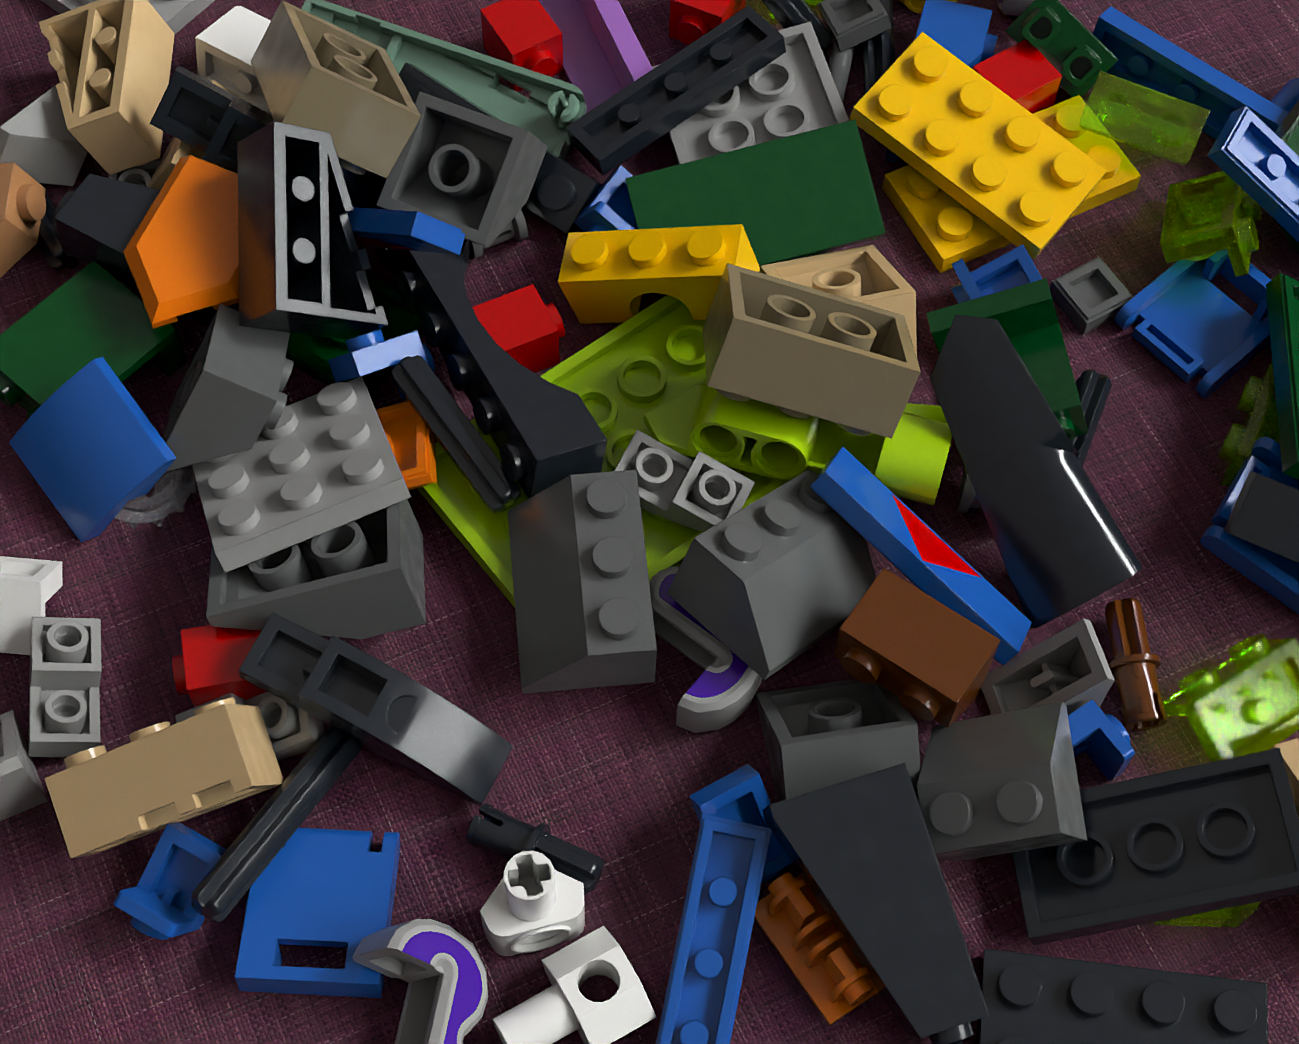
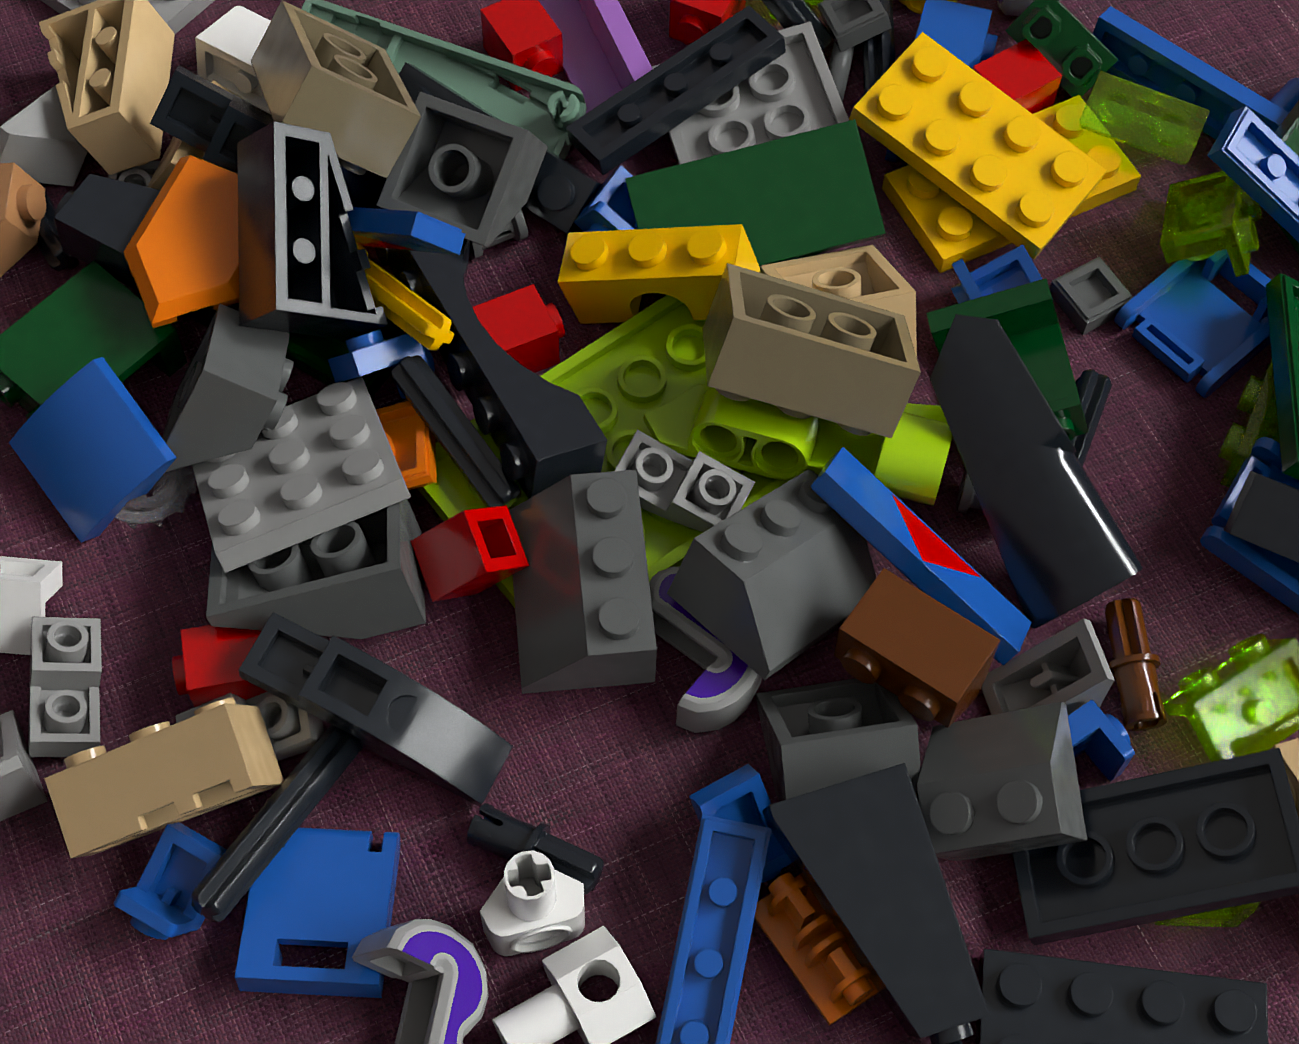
none -> yellow axle [356,243,454,351]
none -> red brick [411,505,530,602]

